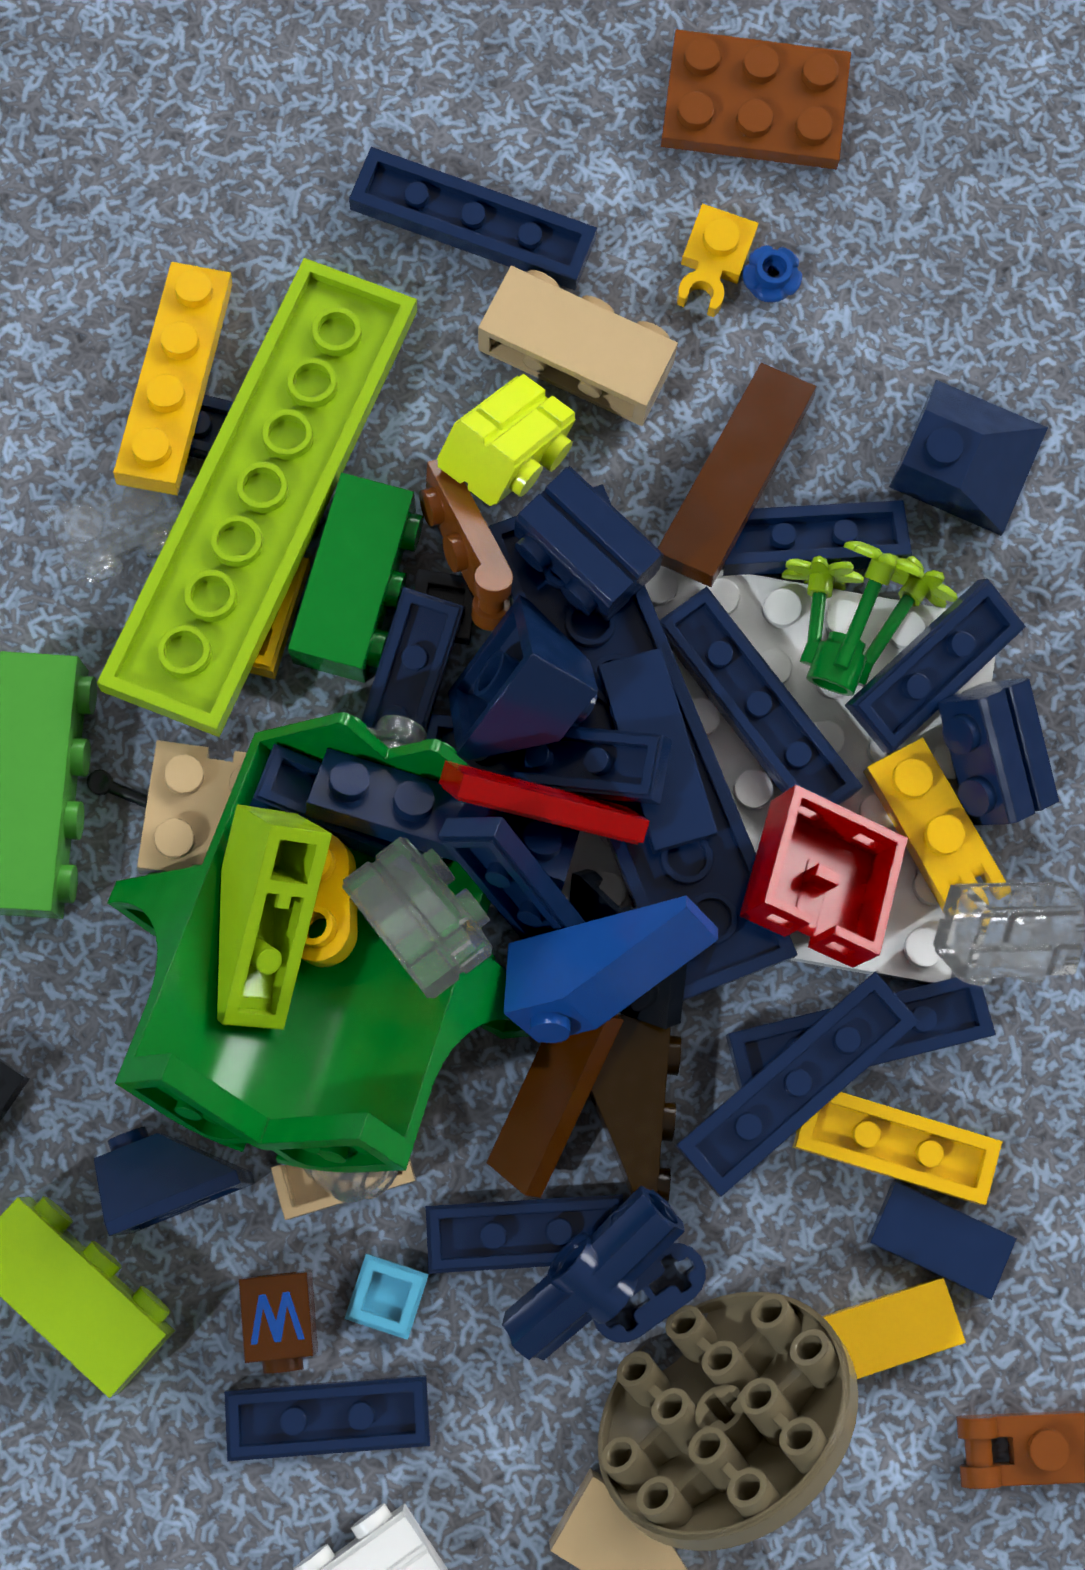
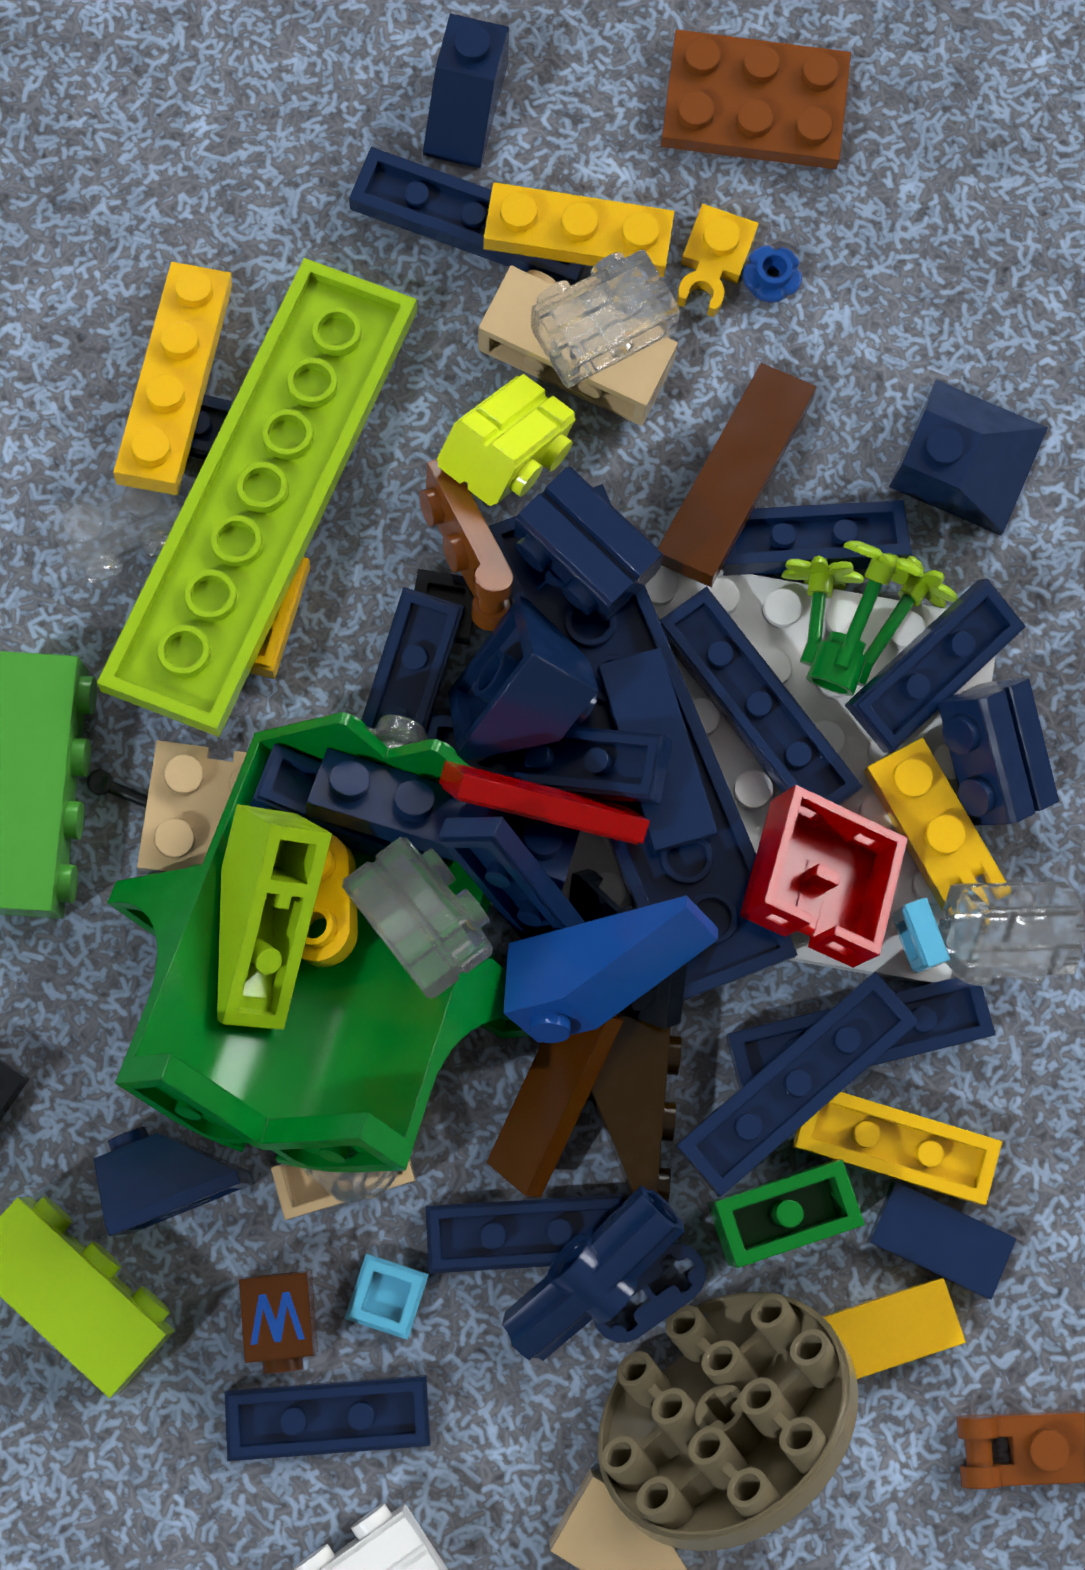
green brick [288,472,424,683] -> none
none -> dark blue slope [423,13,509,168]
none -> yellow plate [483,182,674,277]
none -> clear brick [531,249,680,389]
none -> green brick [707,1159,865,1268]
none -> medium azure tile [892,897,951,974]

